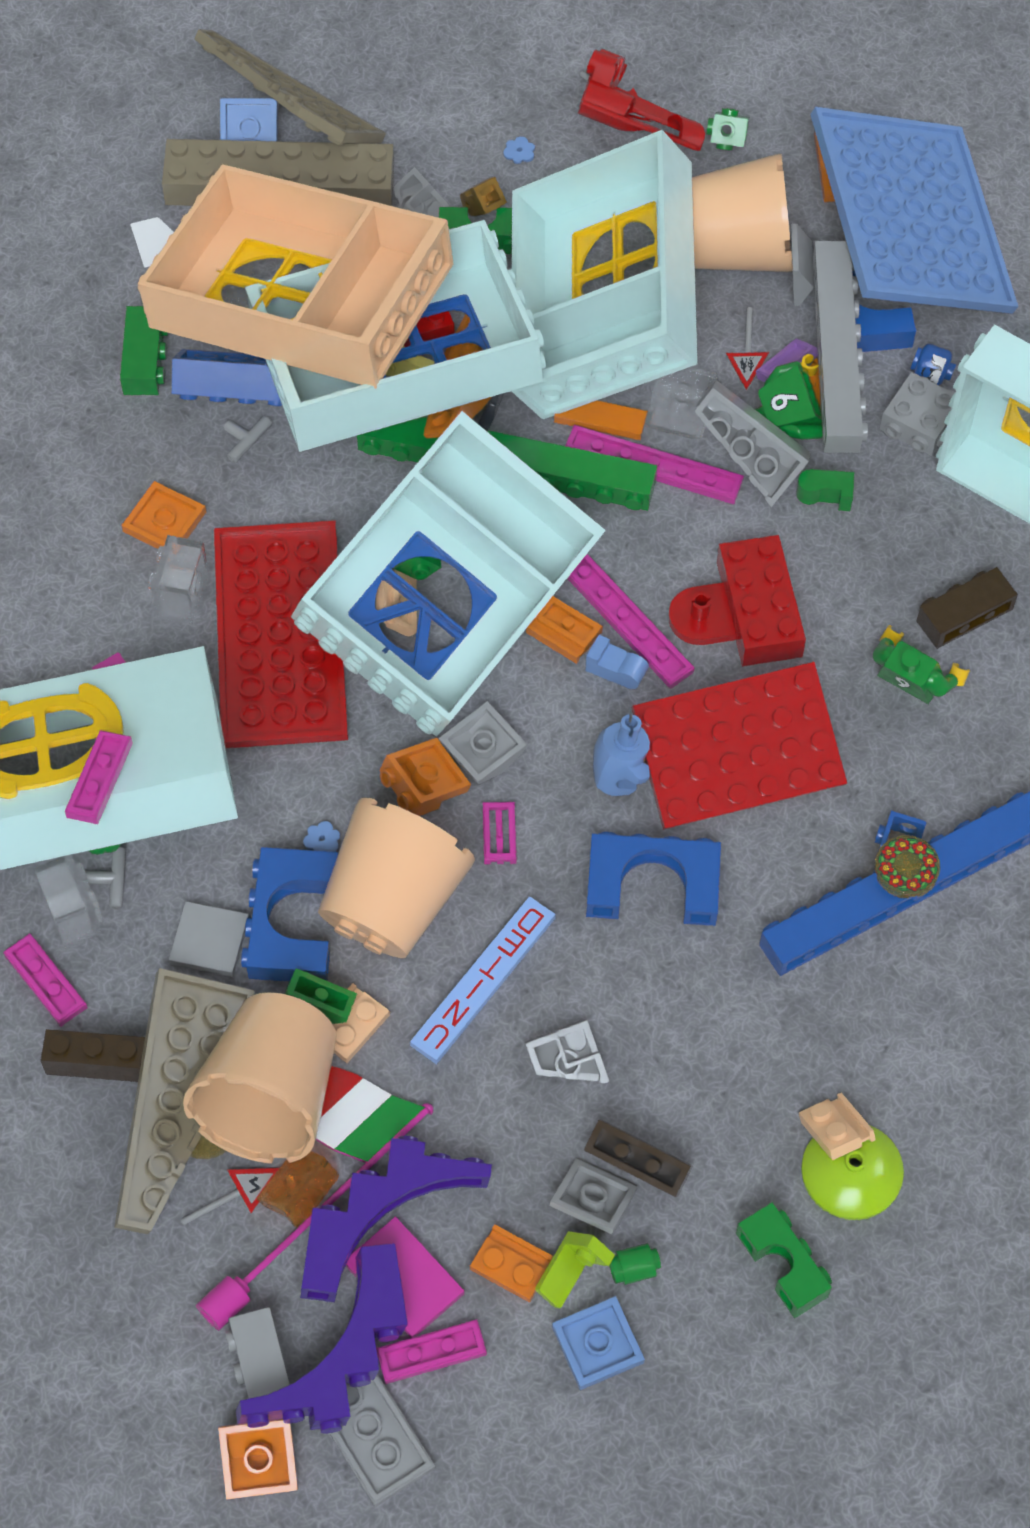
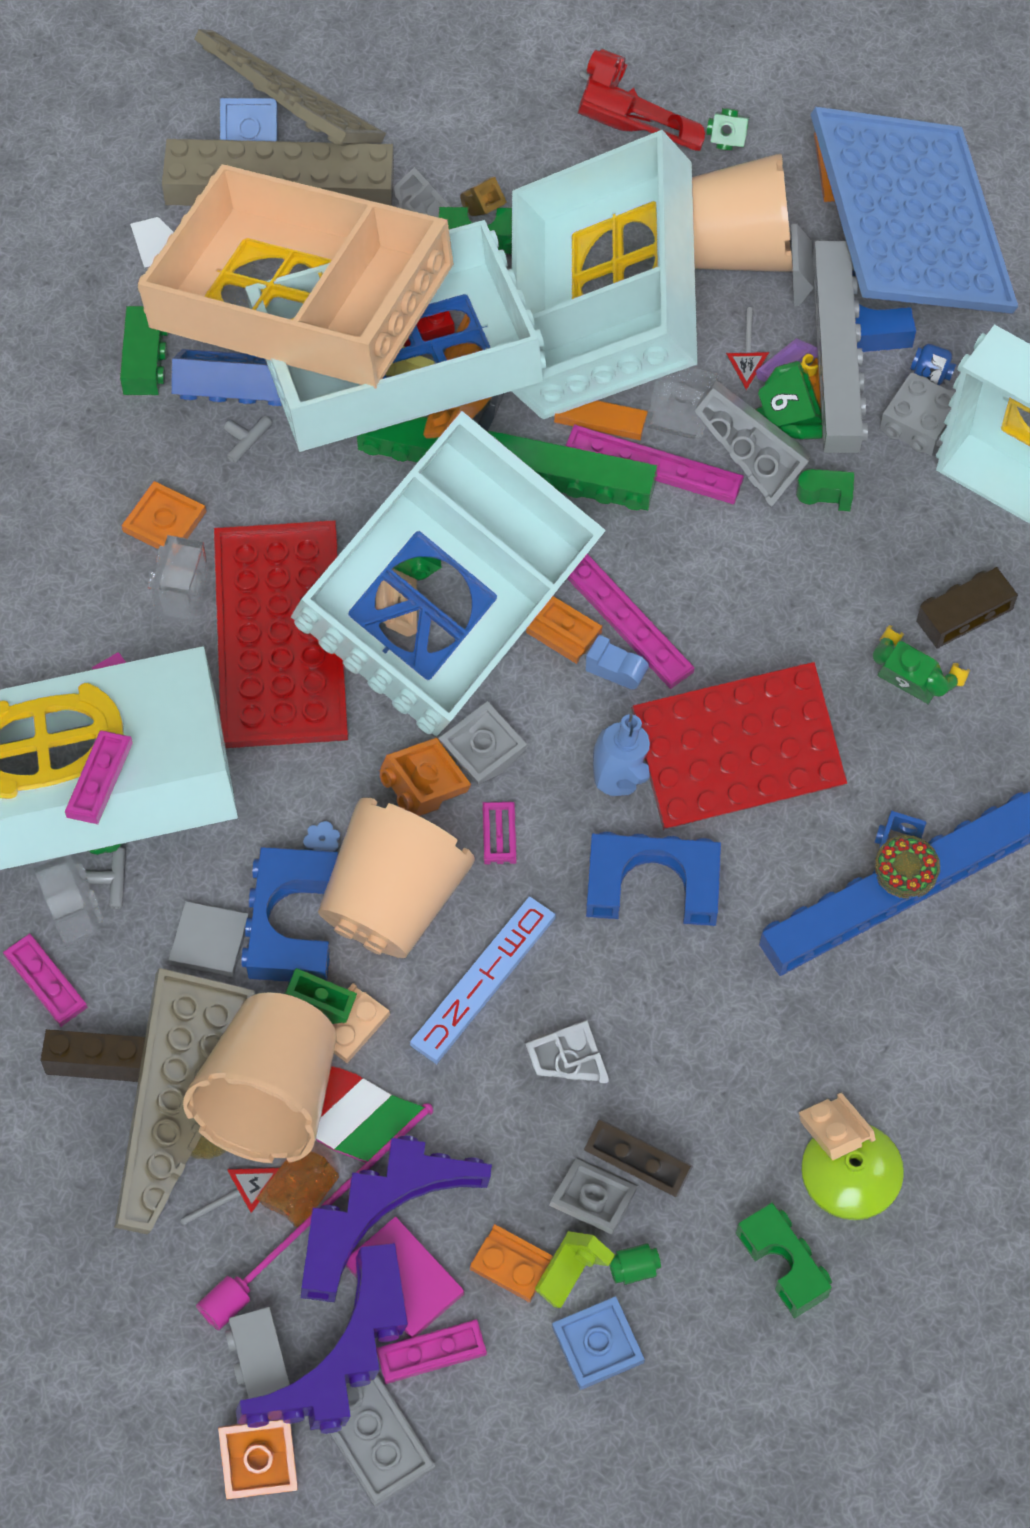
medium blue plant [503,137,535,164] -> none
red brick [669,535,806,667] -> none

